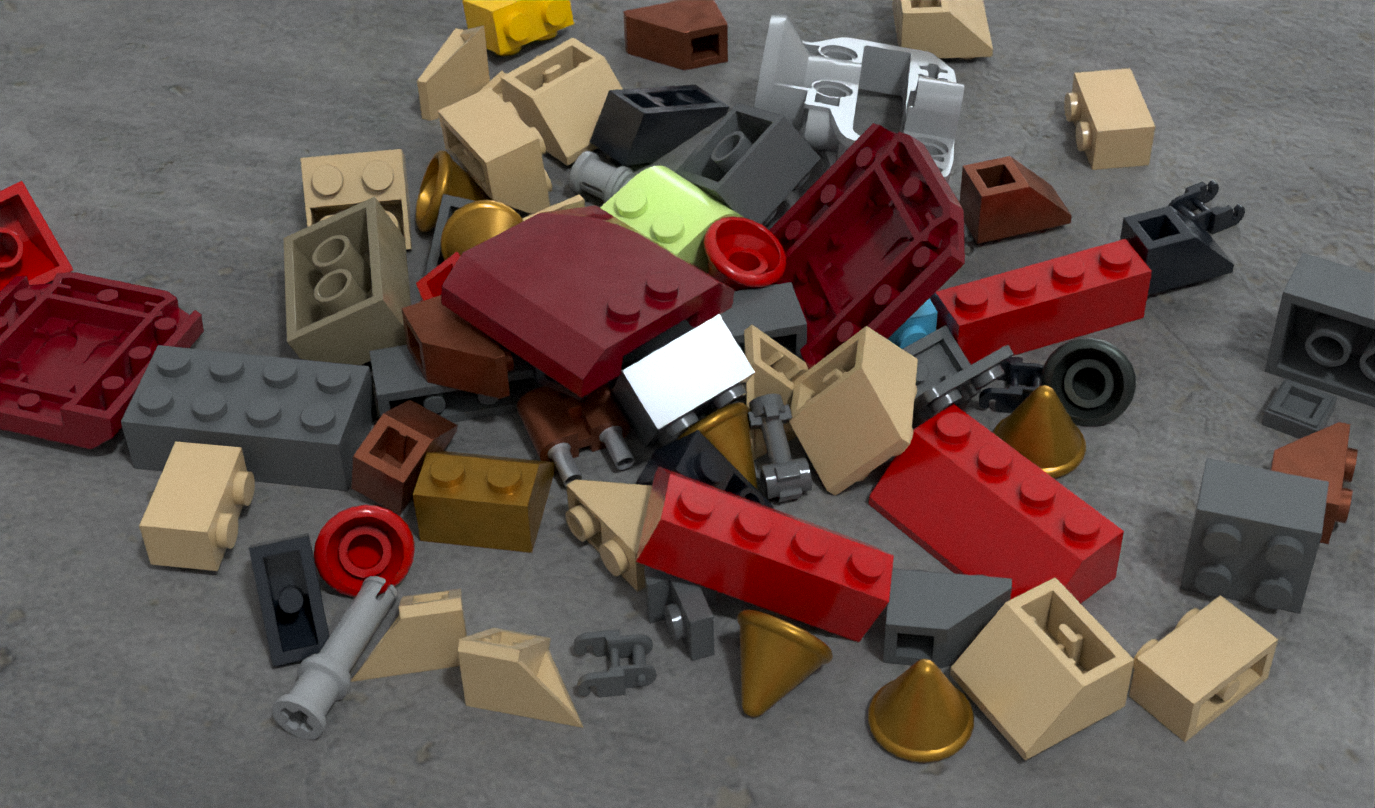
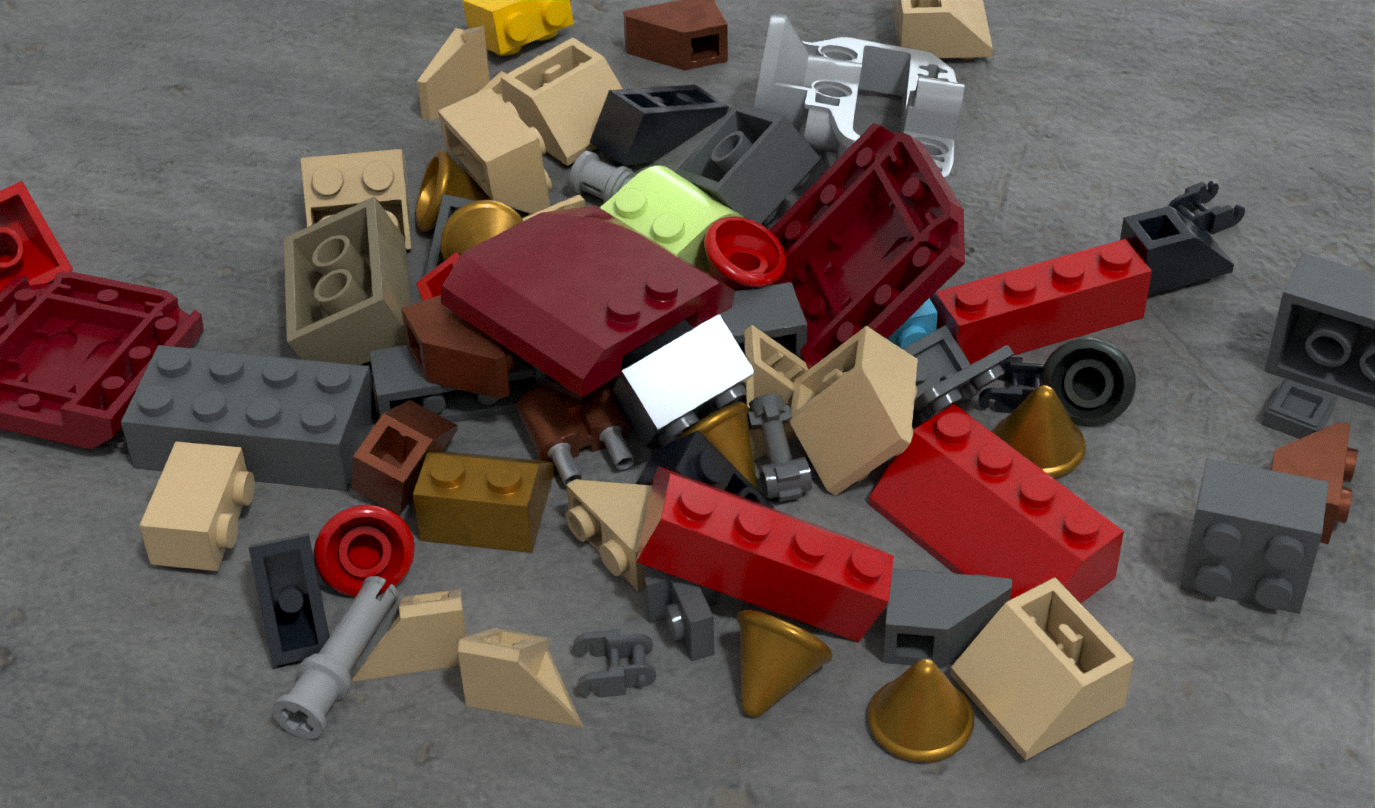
copper slope [959,156,1072,244] -> none
tan brick [1064,68,1155,170] -> none
tan brick [1129,595,1278,742] -> none

